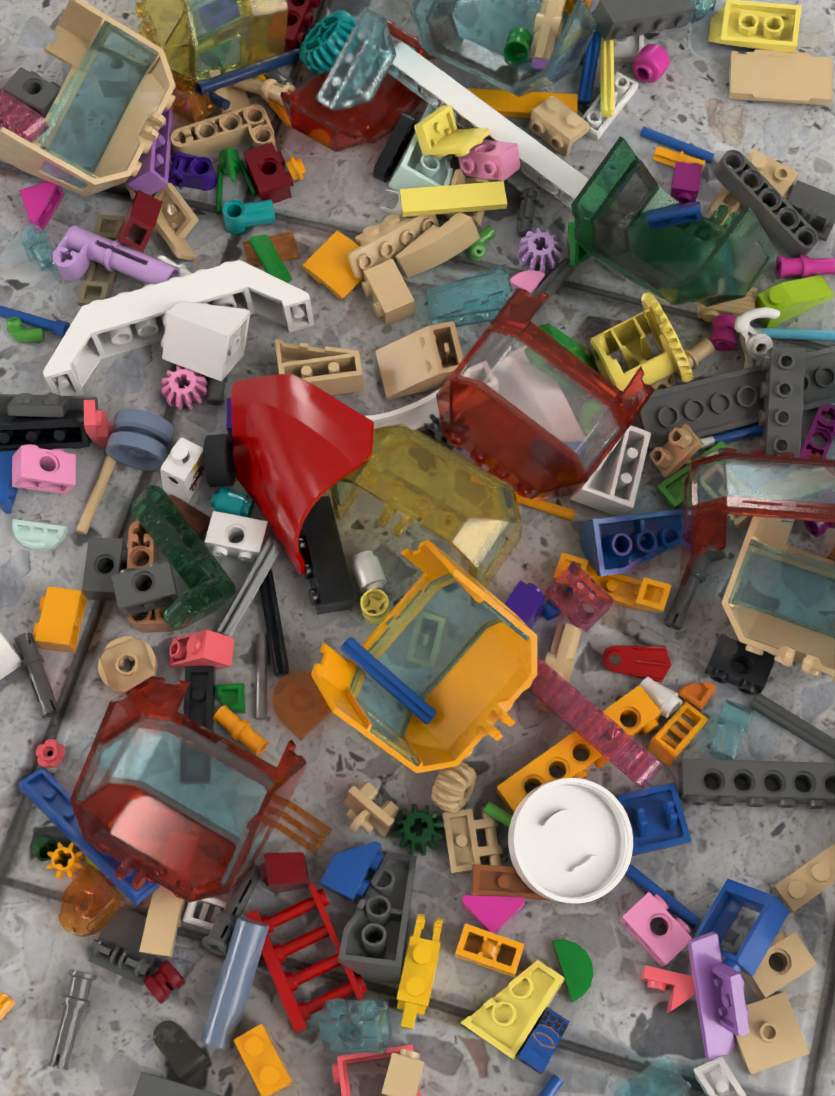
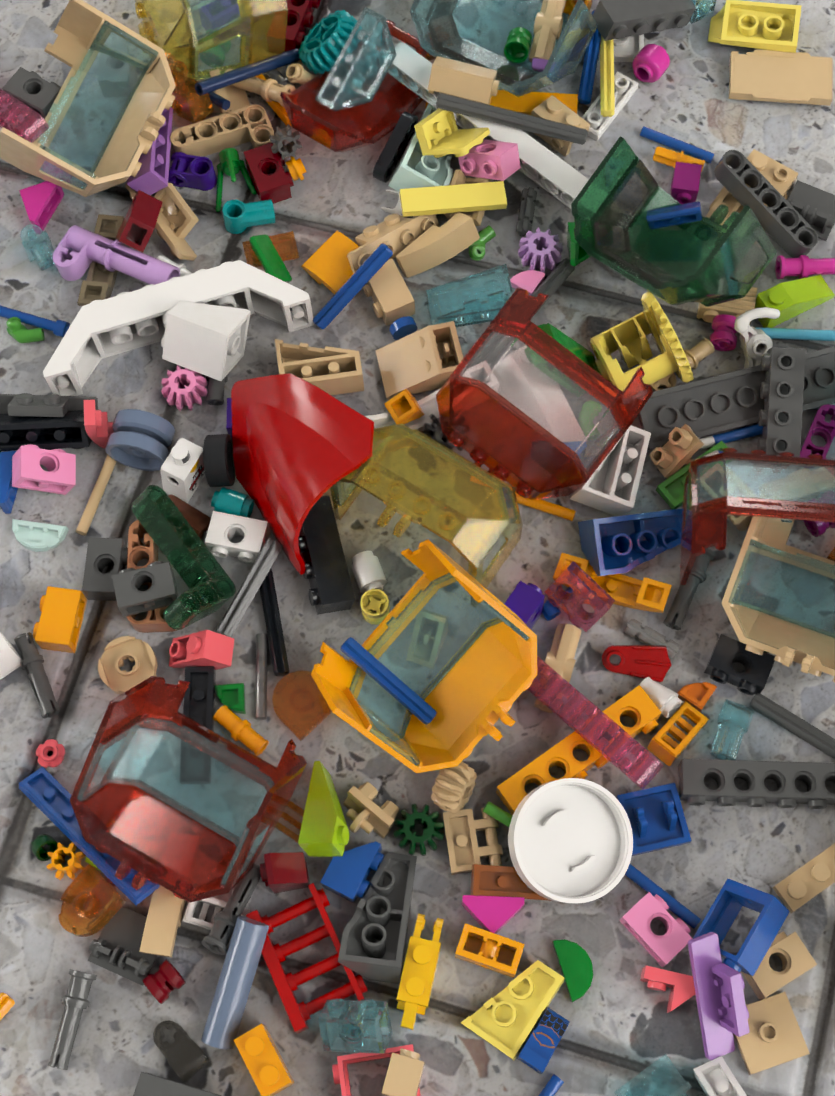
none -> clear orange bush [165,52,188,84]
none -> dark grey gear [269,124,302,160]
none -> tan pin [286,63,318,90]
none -> lime slope [298,761,349,857]
none -> blue axle [313,243,393,329]
none -> light orange slope [384,388,425,426]
none -> blue tile [389,316,417,340]
none -> tan brick [428,56,500,105]
none -> dark grey axle [436,93,588,145]

